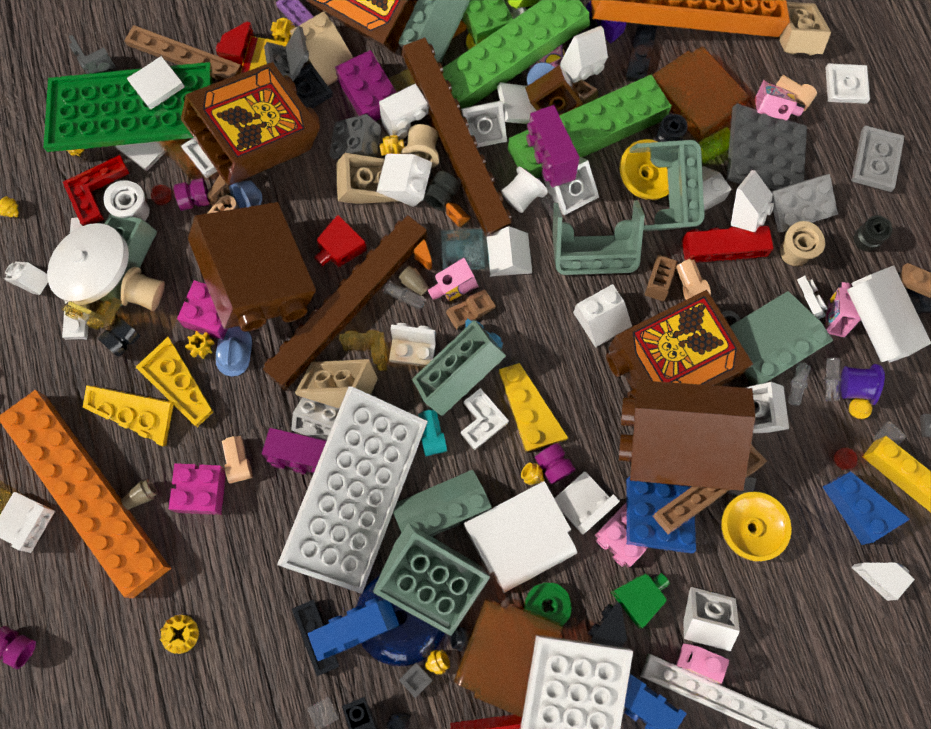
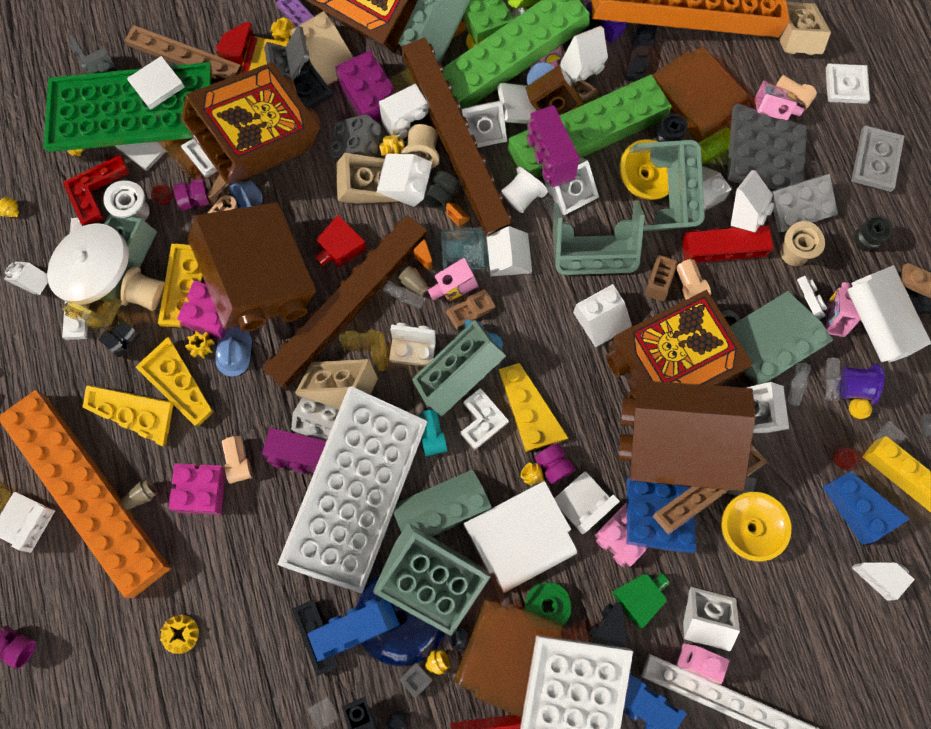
none -> yellow wing [158,244,203,328]

